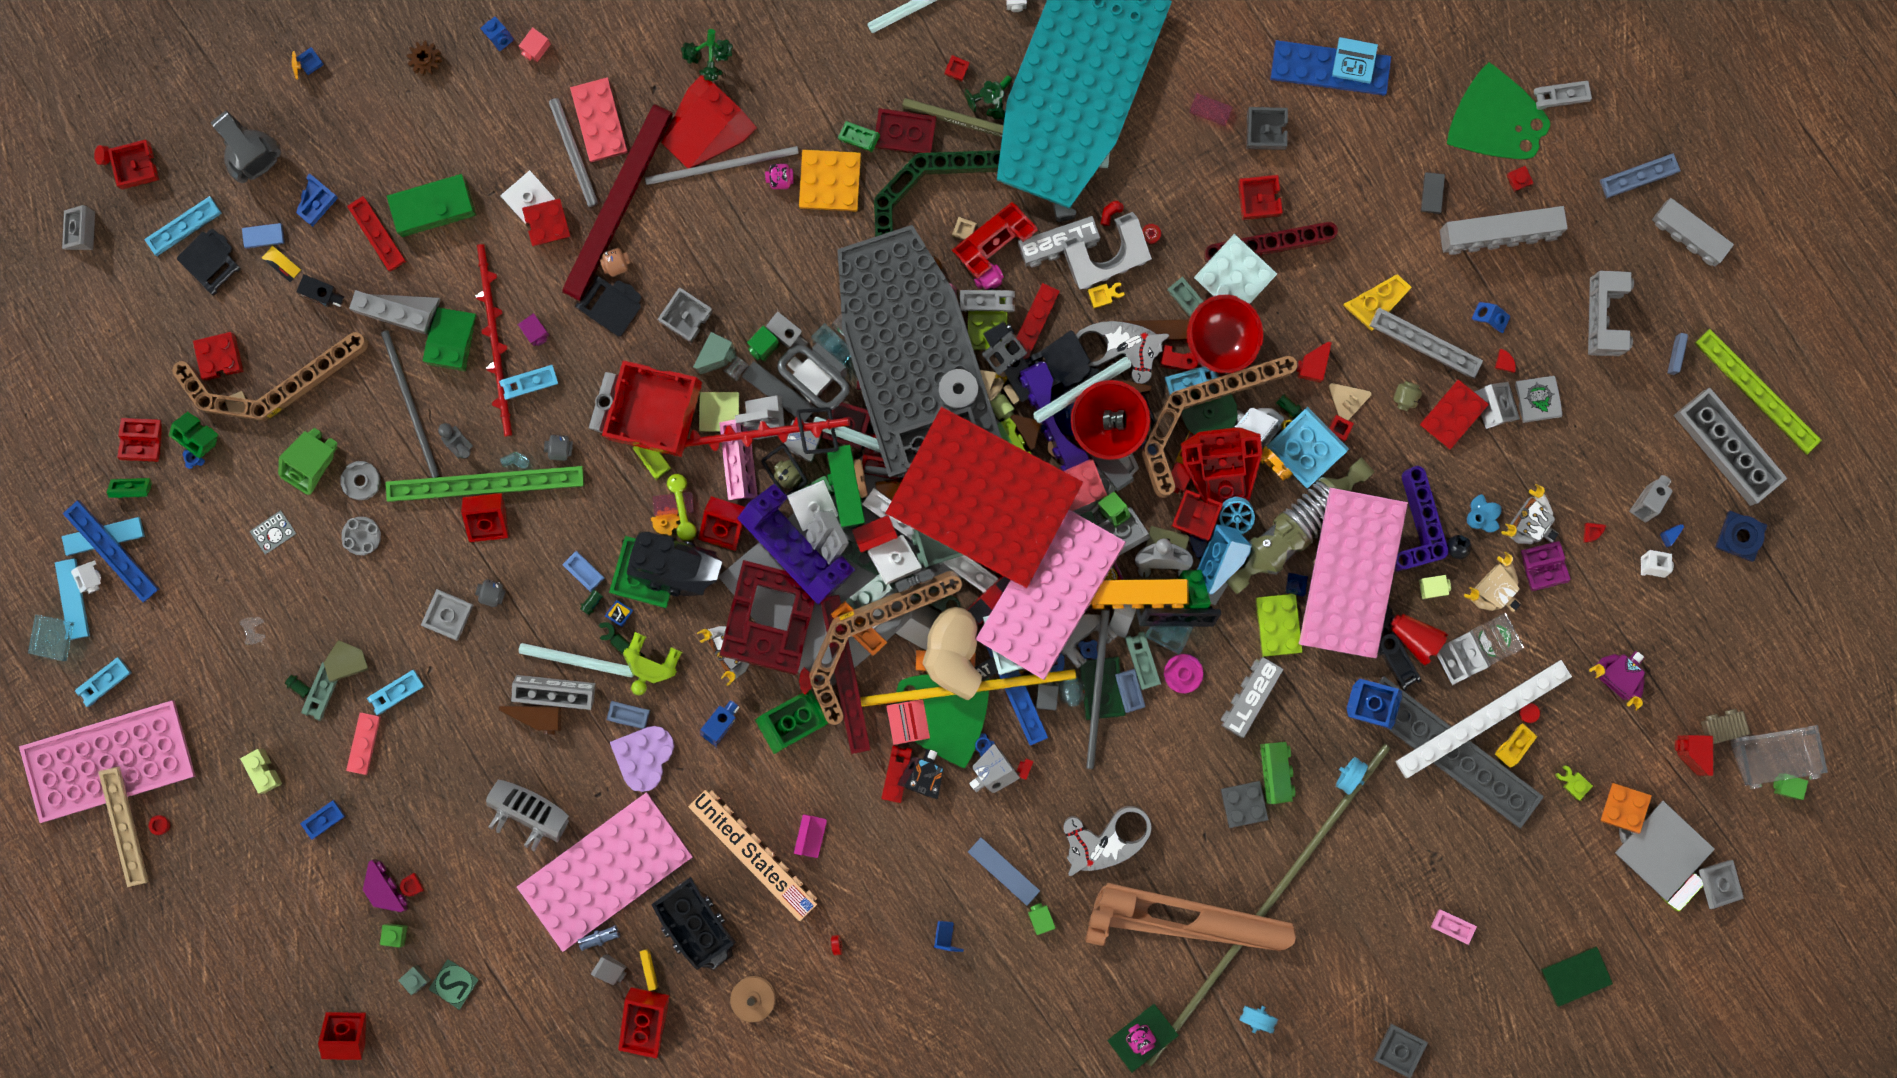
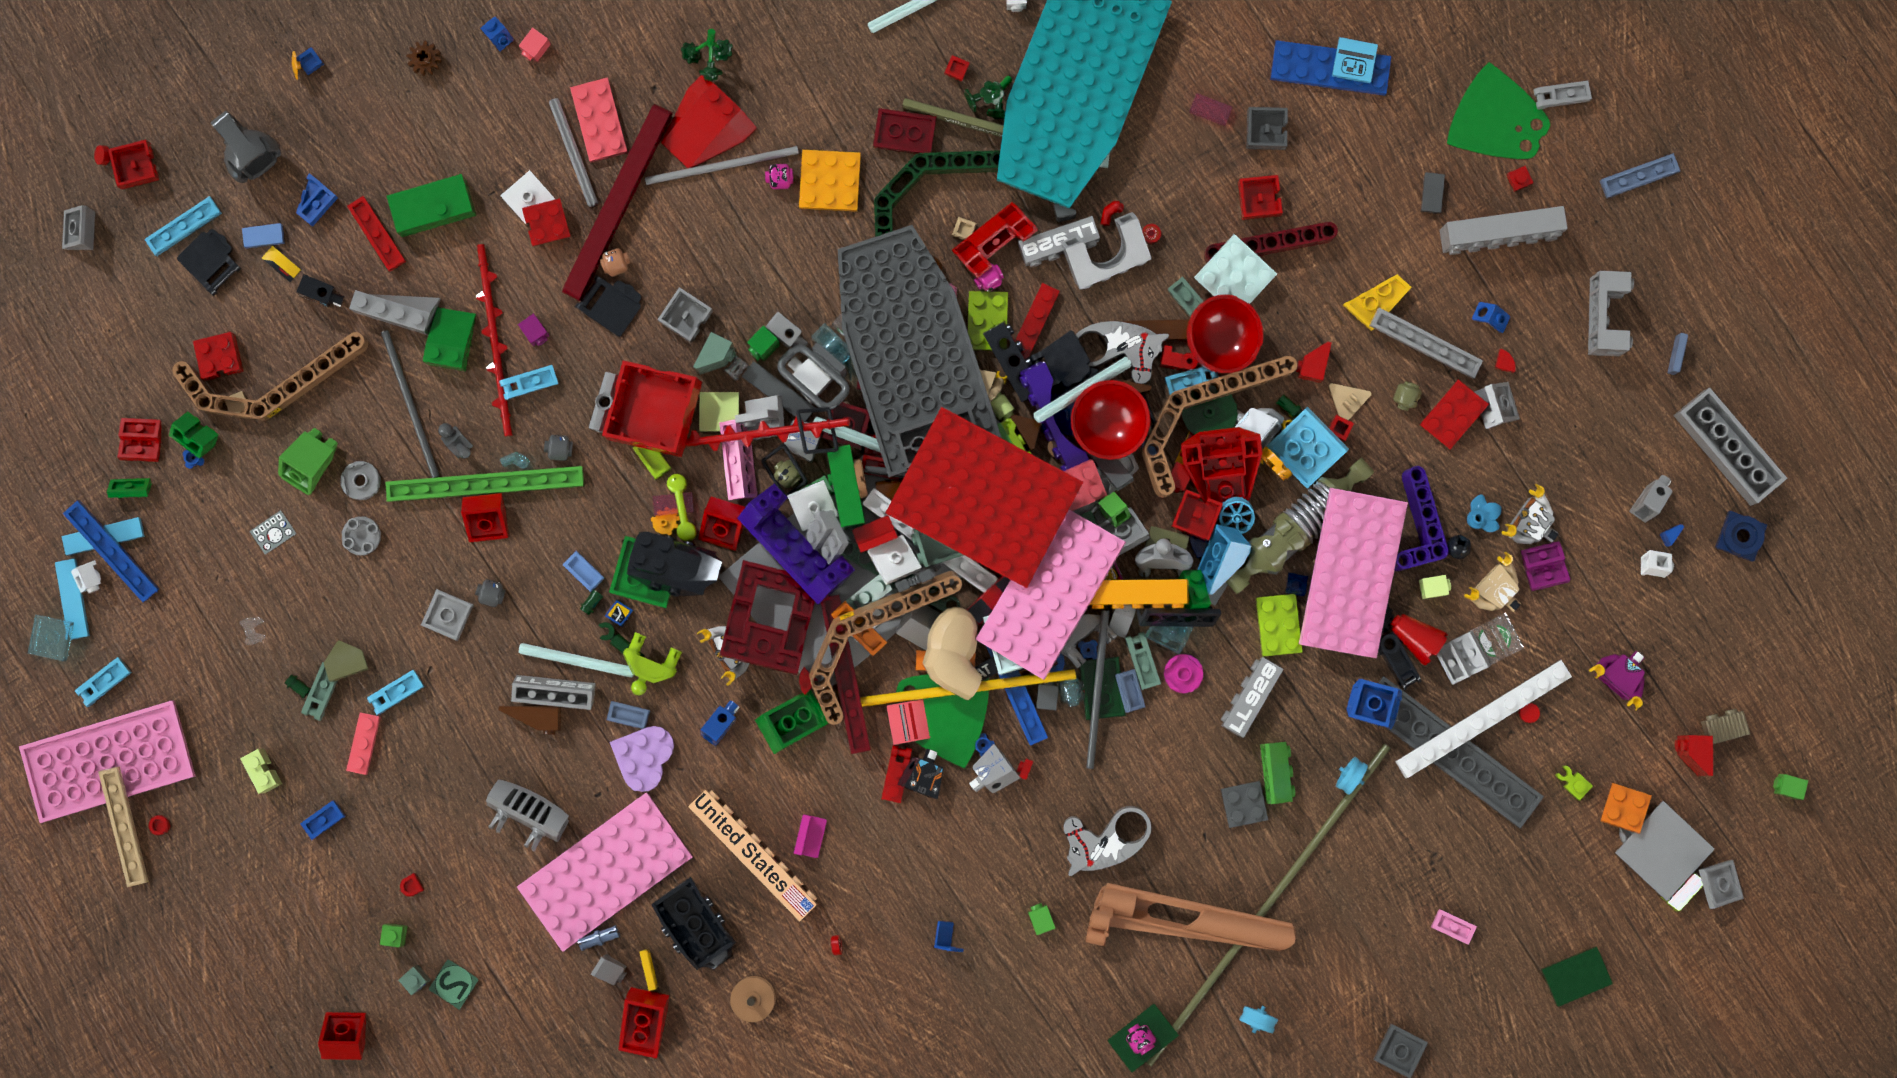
magenta slope [363,859,408,912] -> none
green plate [838,121,880,152] -> none
light grey tile [939,369,978,409] -> none
light grey plate [960,290,1015,312] -> none
sand blue tile [968,837,1040,905] -> none
dark grey piece [982,331,1028,375] -> none
tan tile [1003,384,1021,405] -> none
yellow plate [1088,283,1124,309] -> none
pearl dark grey wheel [1103,410,1127,430] -> none
yellow plate [1495,723,1537,768] -> none
light grey slope [1515,376,1562,423] -> none
red tile [1583,523,1606,543] -> none
light grey brick [1652,198,1734,267] -> none
lime tile [1694,329,1822,454] -> none
clear windscreen [1730,725,1828,789] -> none

